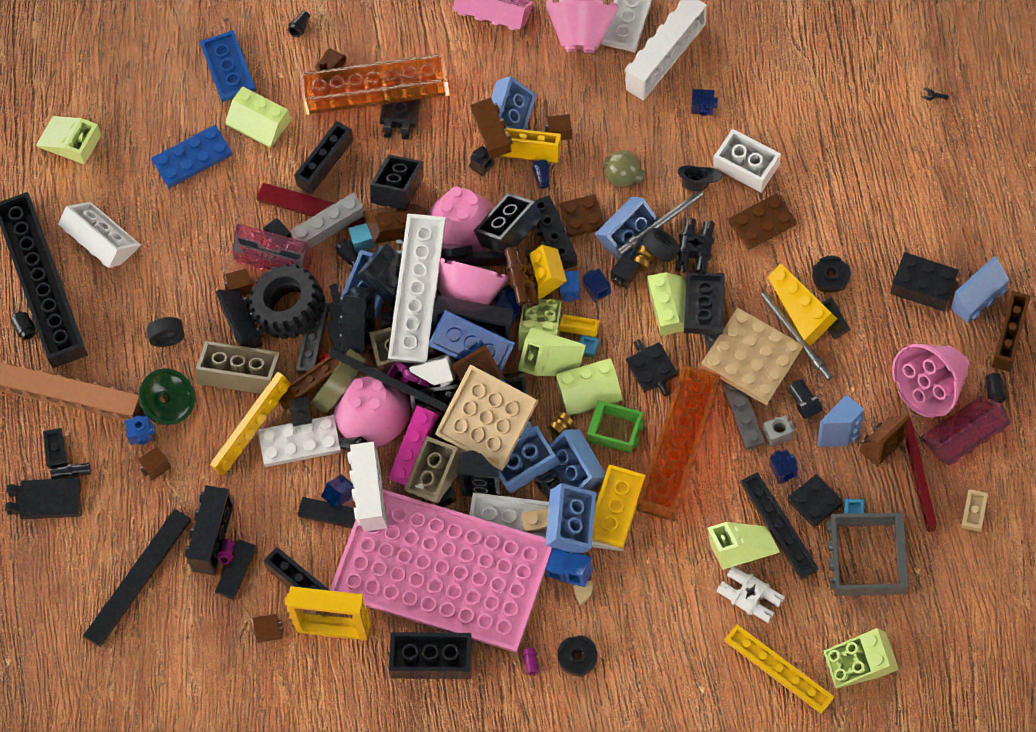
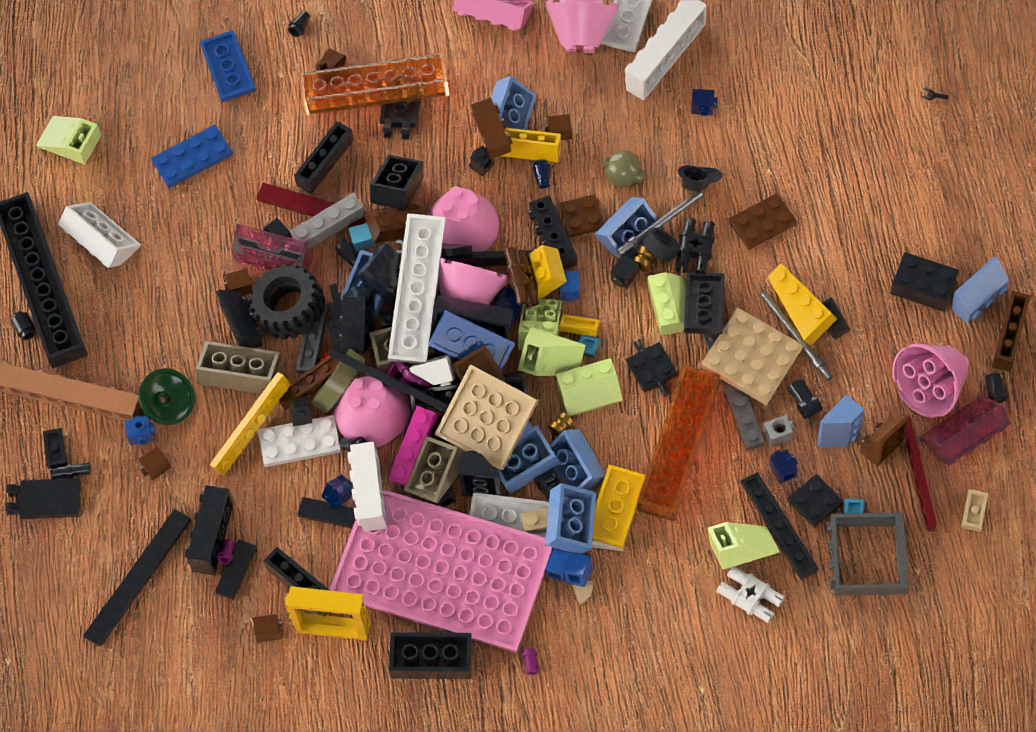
black tyre [146,317,185,347] -> none
yellowish green slope [225,86,291,148] -> none
black brick [473,193,542,254] -> none
black plate [558,635,598,677] -> none
clear blue brick [583,268,611,303] -> none
bright green window [587,400,646,454] -> none
white brick [713,129,781,192] -> none
yellow plate [724,624,834,714] -> none
black plate [812,256,851,293] -> none
yellowish green slope [824,628,899,689] -> none

